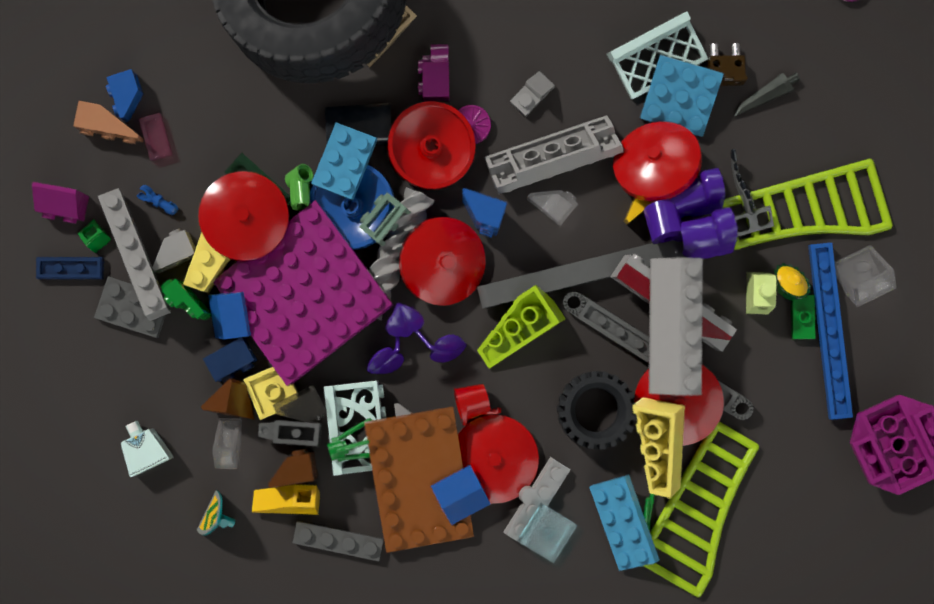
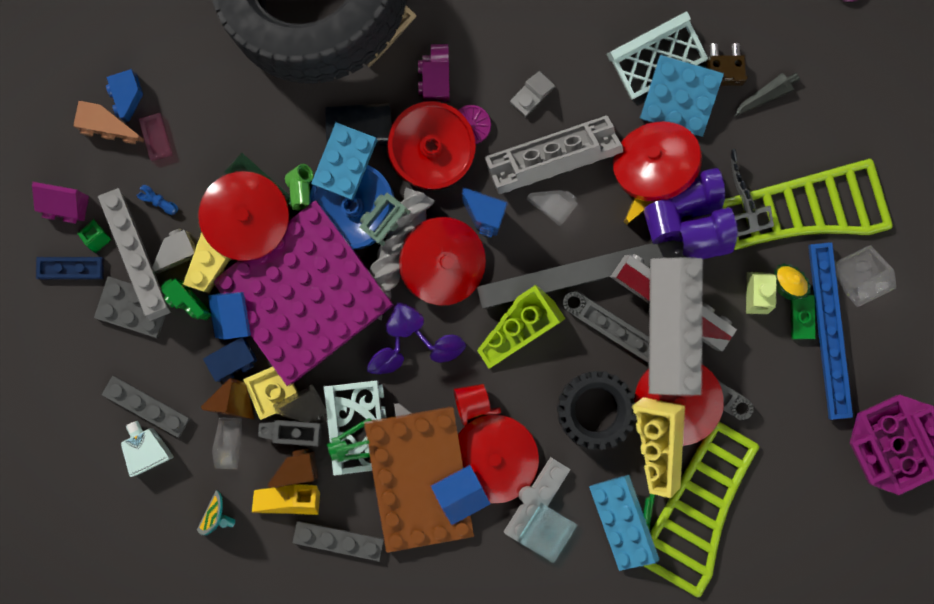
none -> dark grey plate [102,376,190,438]

